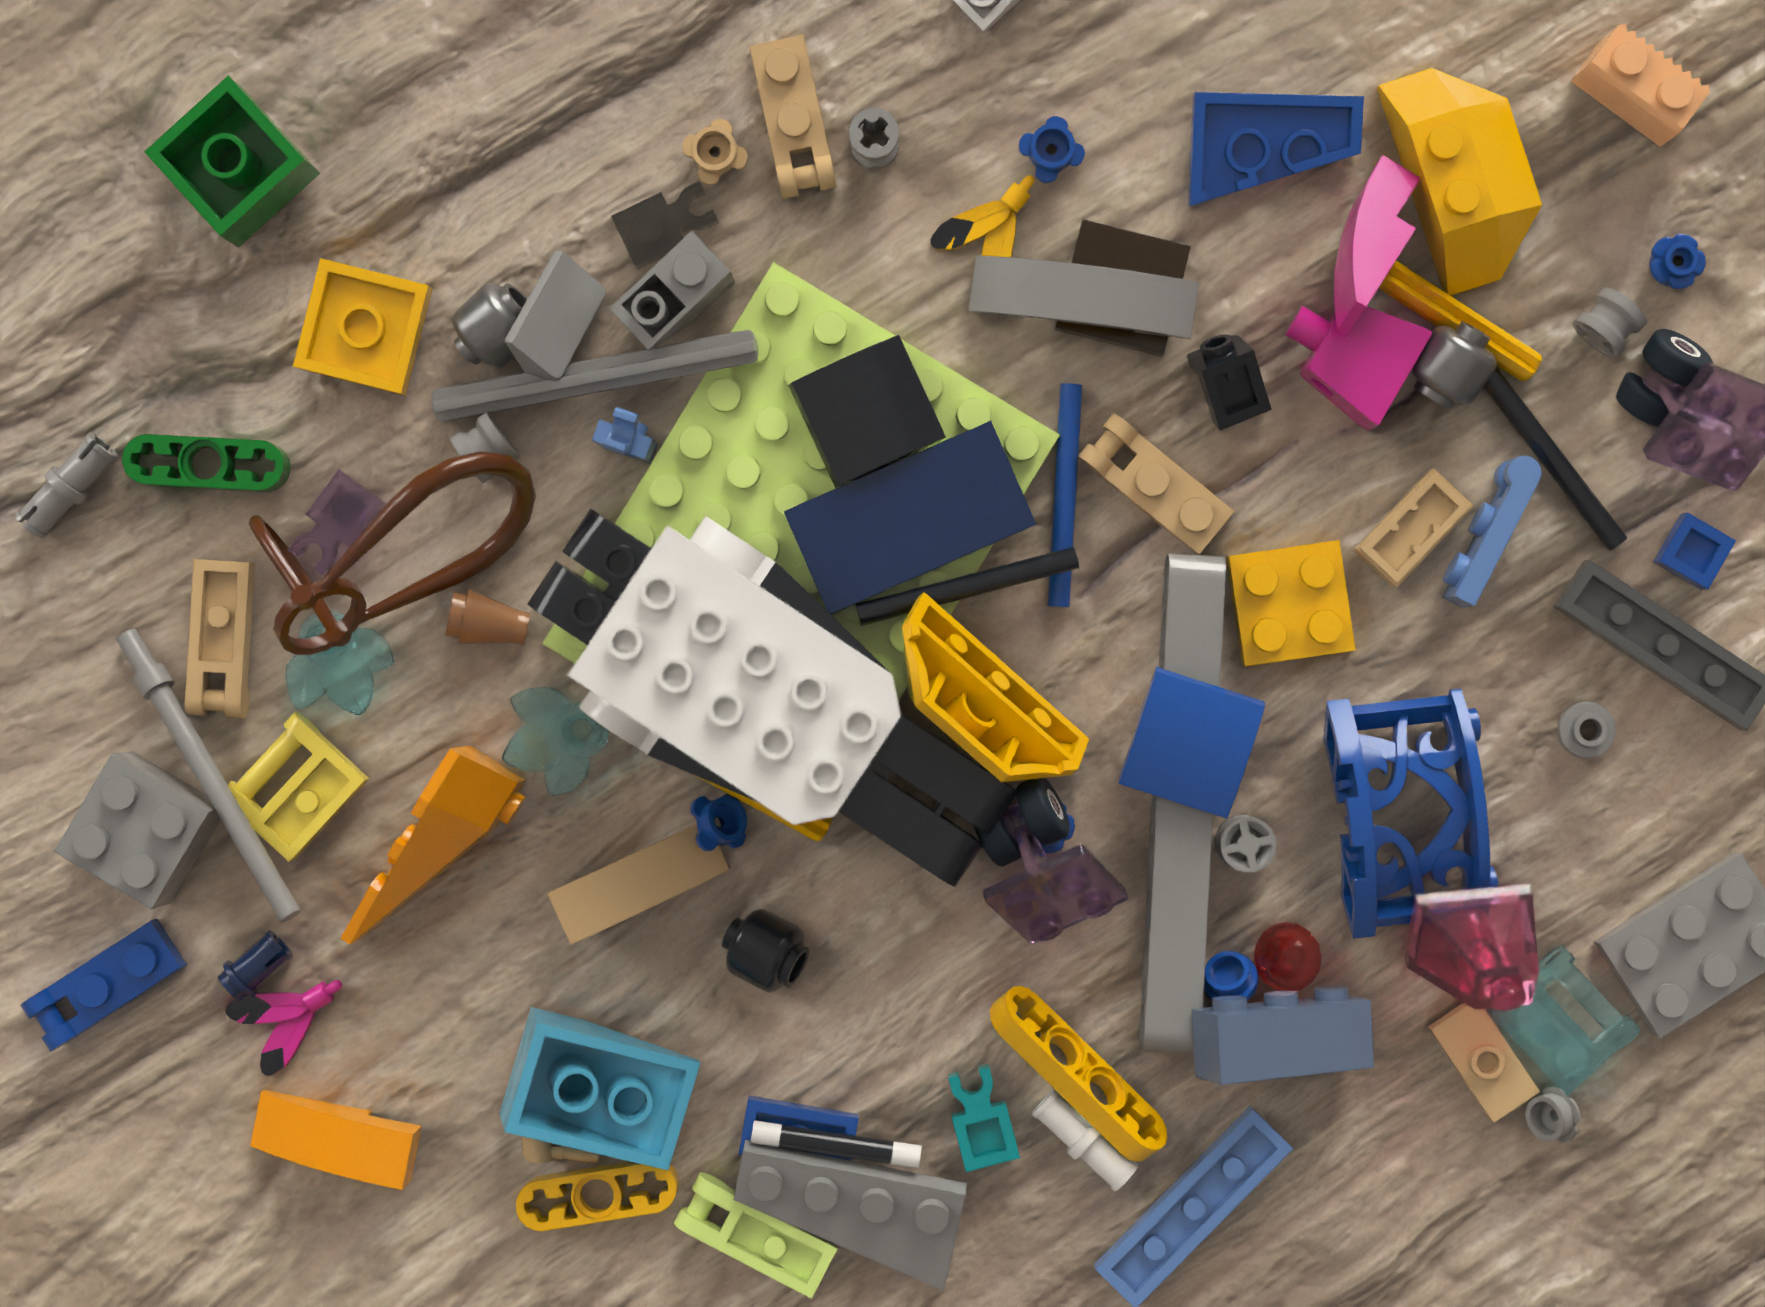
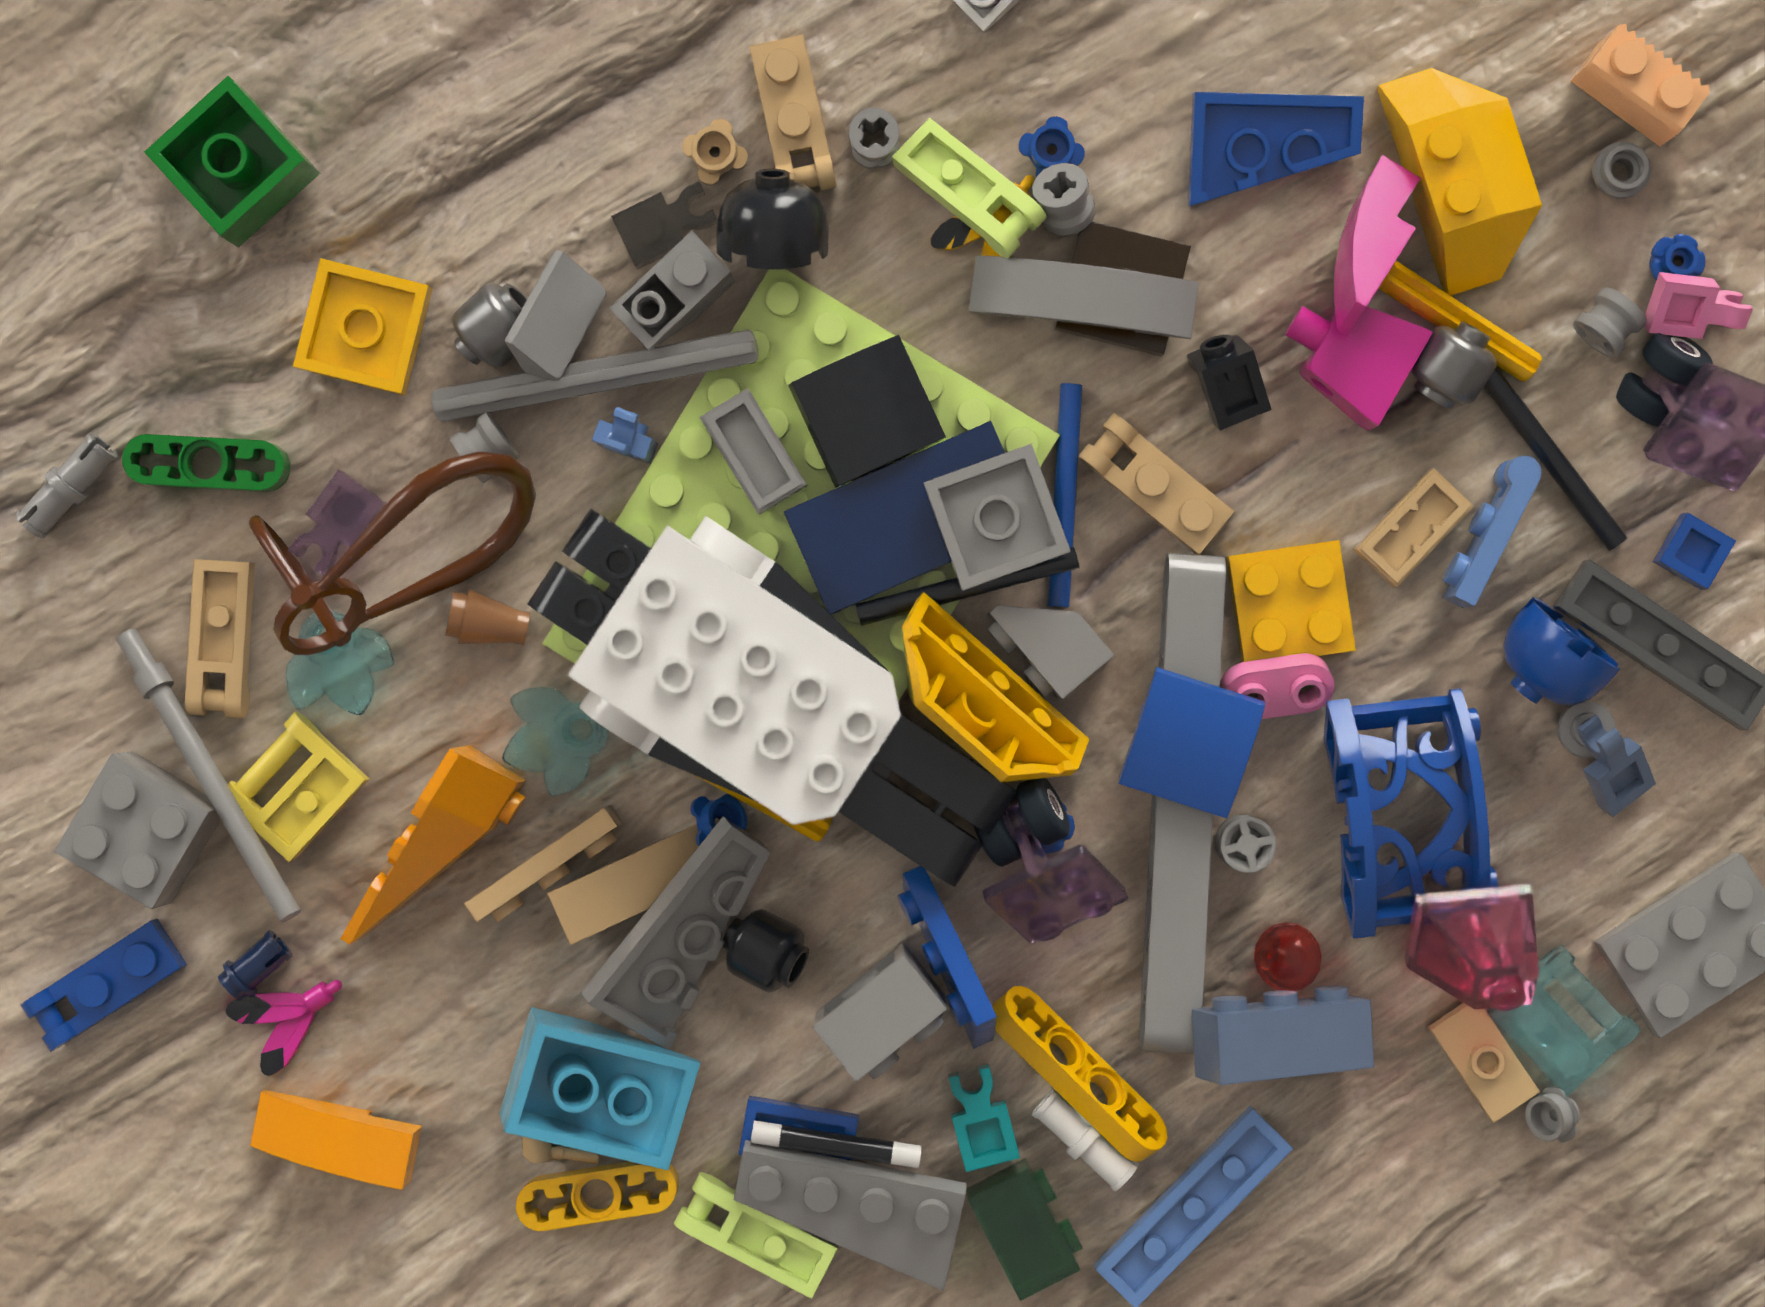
blue plate [1204,951,1259,1000] -> none
none -> tan plate [464,805,623,922]
none -> light grey wing [581,816,771,1050]
none -> light grey tile [700,388,807,515]
none -> black cylinder [716,169,829,270]
none -> light grey brick [813,943,947,1082]
none -> yellowish green plate [892,117,1047,259]
none -> blue wing [897,866,997,1049]
none -> light grey plate [923,444,1071,591]
none -> clear green brick [966,1158,1084,1301]
none -> light grey slope [987,605,1114,699]
none -> light grey wheel [1032,163,1096,236]
none -> bright pink plate [1220,653,1335,719]
none -> blue cylinder [1503,597,1620,705]
none -> sand blue plate [1577,715,1656,817]
none -> light grey plate [1592,142,1651,199]
none -> bright pink plate [1644,272,1753,339]

